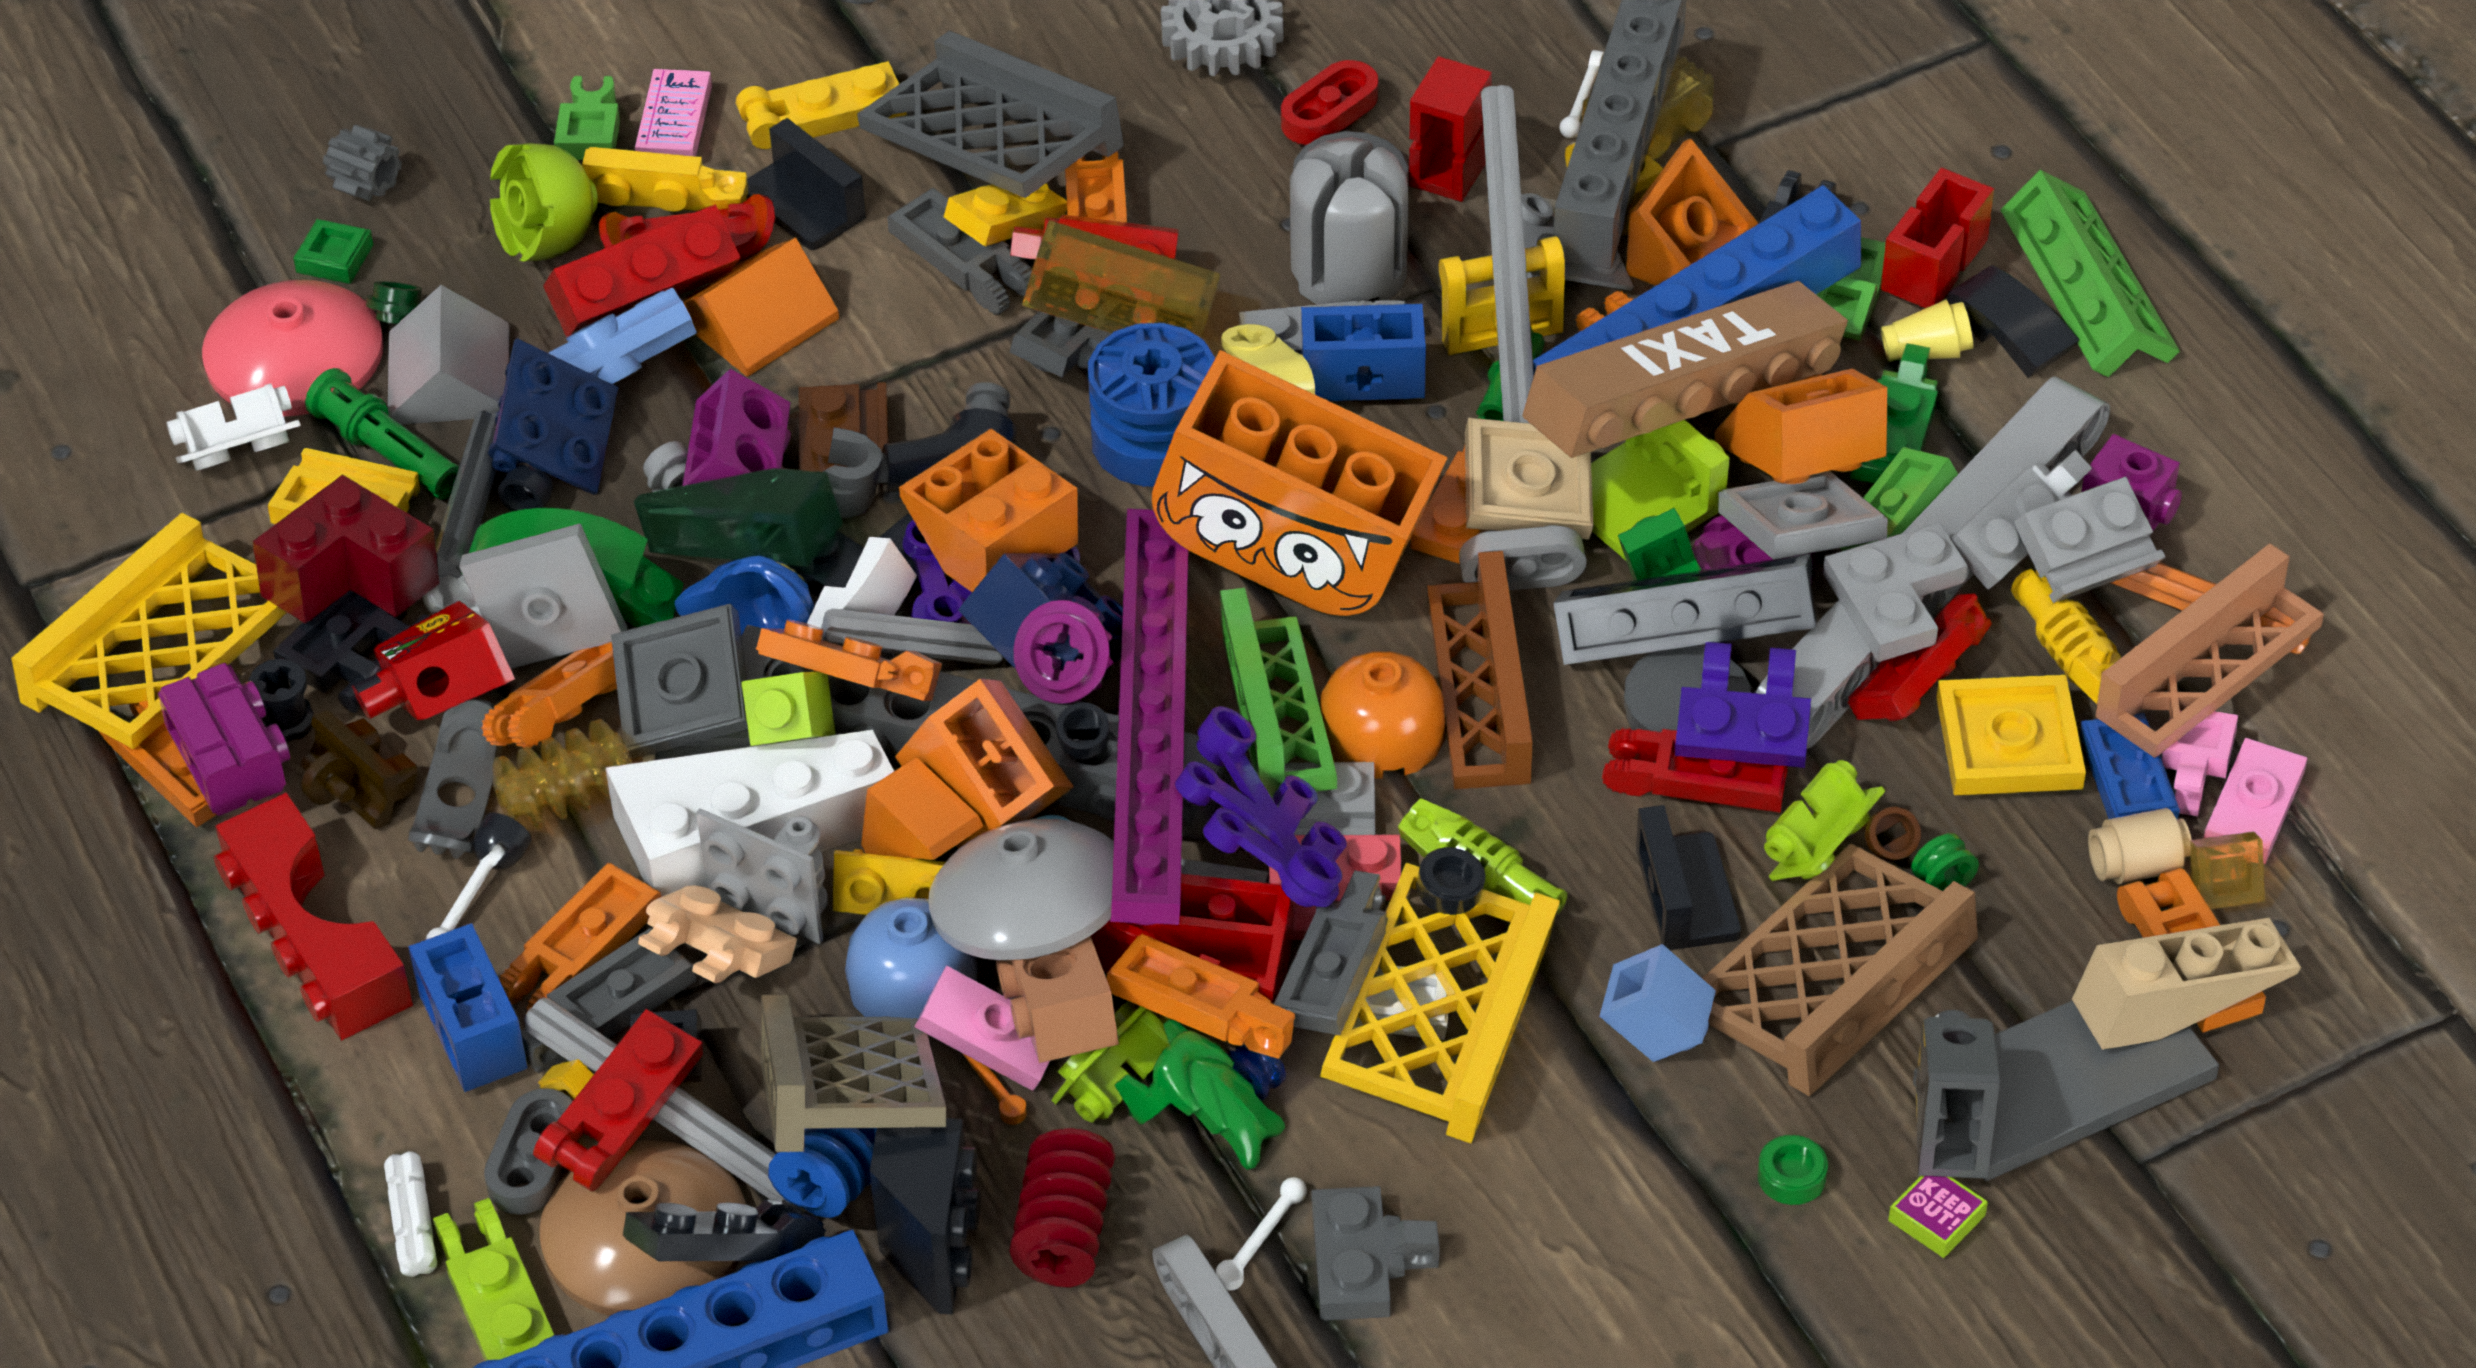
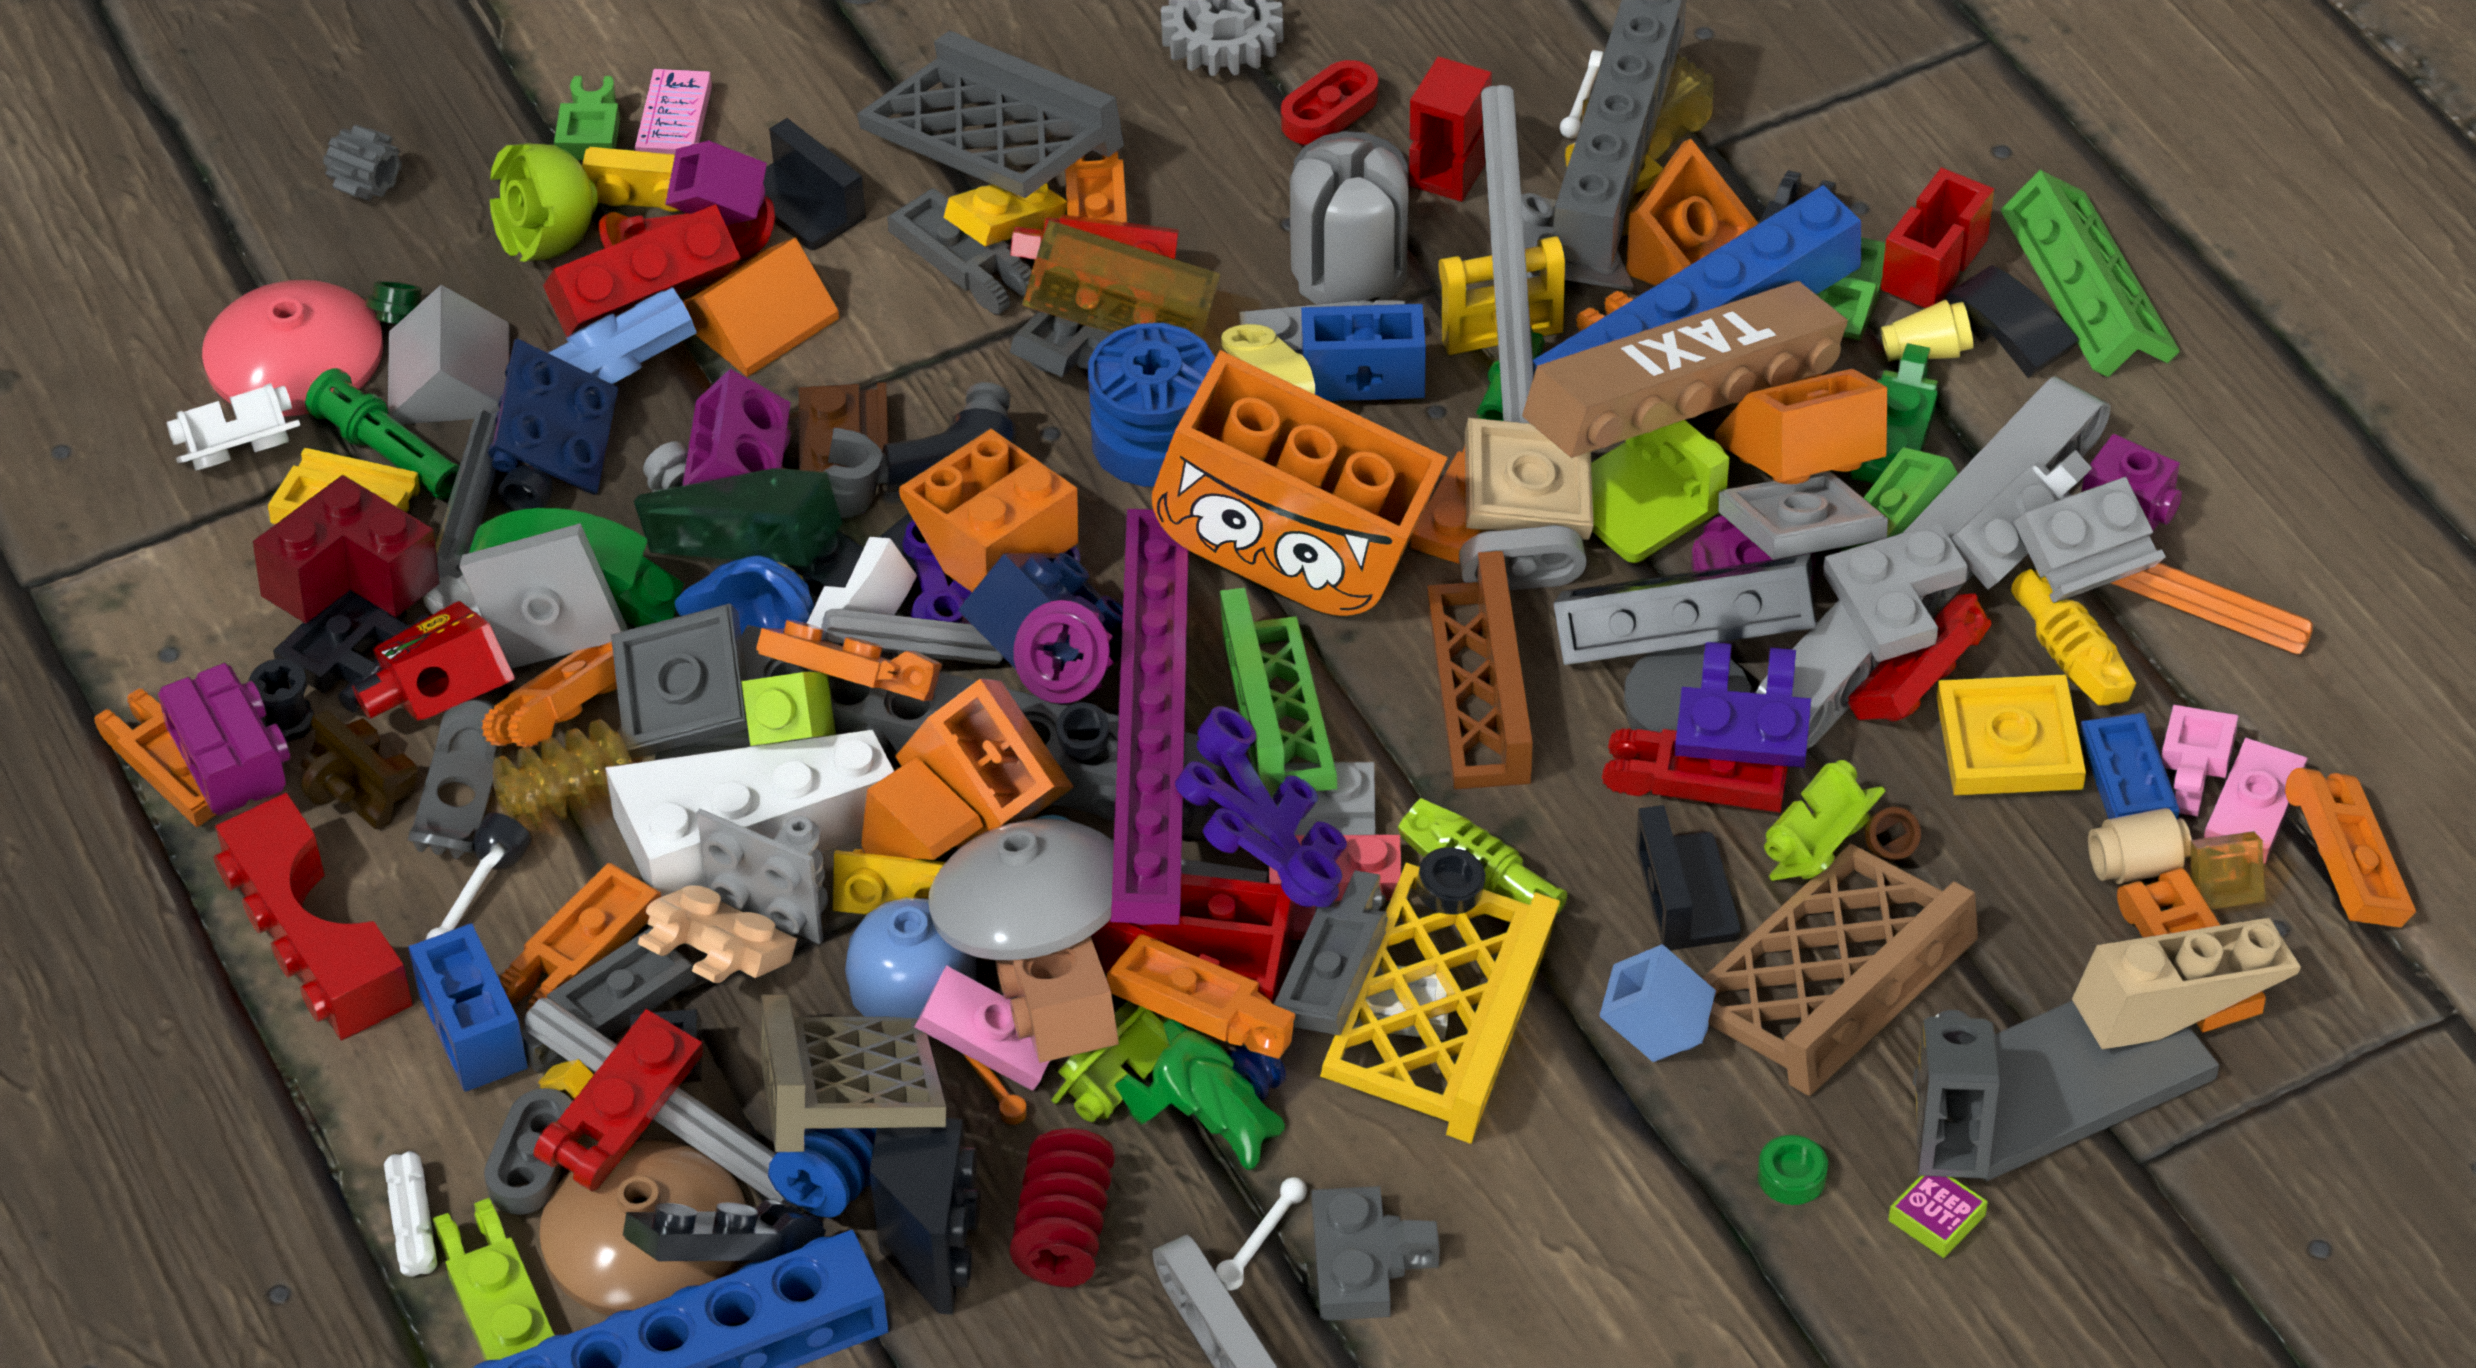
yellow fence [11,513,287,749] -> none
green tile [293,219,374,284] -> none
yellow plate [735,61,907,149] -> none
orange cylinder [1319,651,1445,779] -> none
green bracket [1618,508,1701,580] -> none
green bush [1911,833,1979,891] -> none
nougat fence [2095,543,2324,758] -> none
none -> magenta brick [665,140,767,226]
none -> orange plate [2285,768,2416,928]

